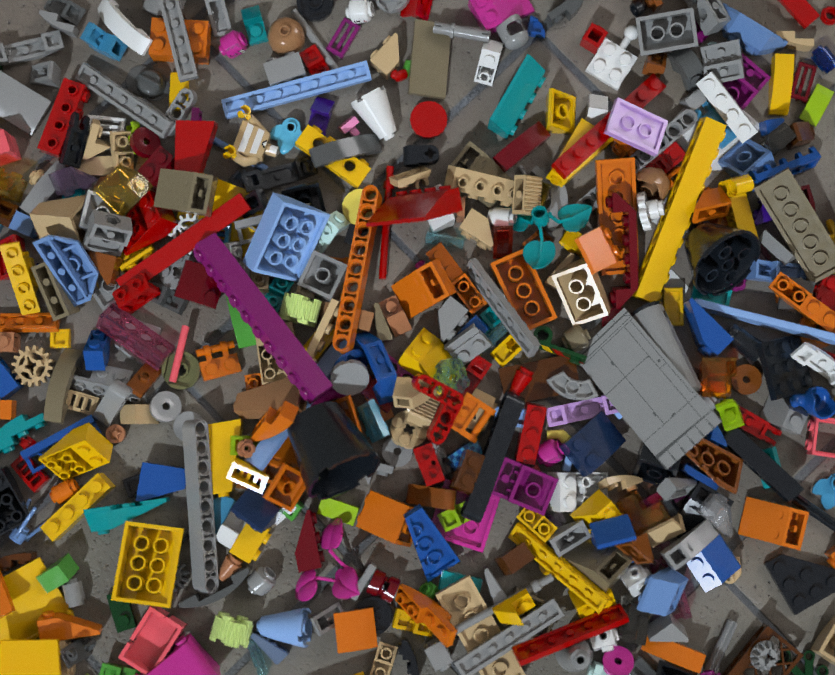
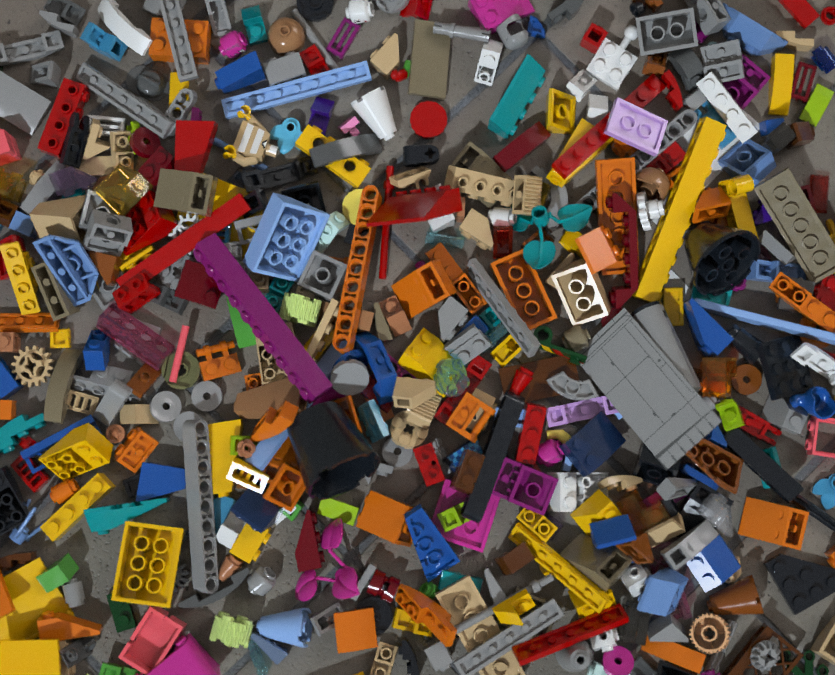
dark orange beam [406,483,457,510] -> none
red beam [412,373,464,445] -> none
light grey slope [549,519,592,557] -> none
blue hinge [749,147,821,192] -> none
none -> orange bracket [114,426,159,473]
none -> light grey piece [191,381,223,412]
none -> blue slope [214,51,266,94]
none -> white slope [565,69,597,102]
none -> red slope [660,69,683,113]
none -> light nougat brick [689,613,731,654]
none -> dark orange cone [706,575,764,615]
none -> clear red tile [809,174,830,213]

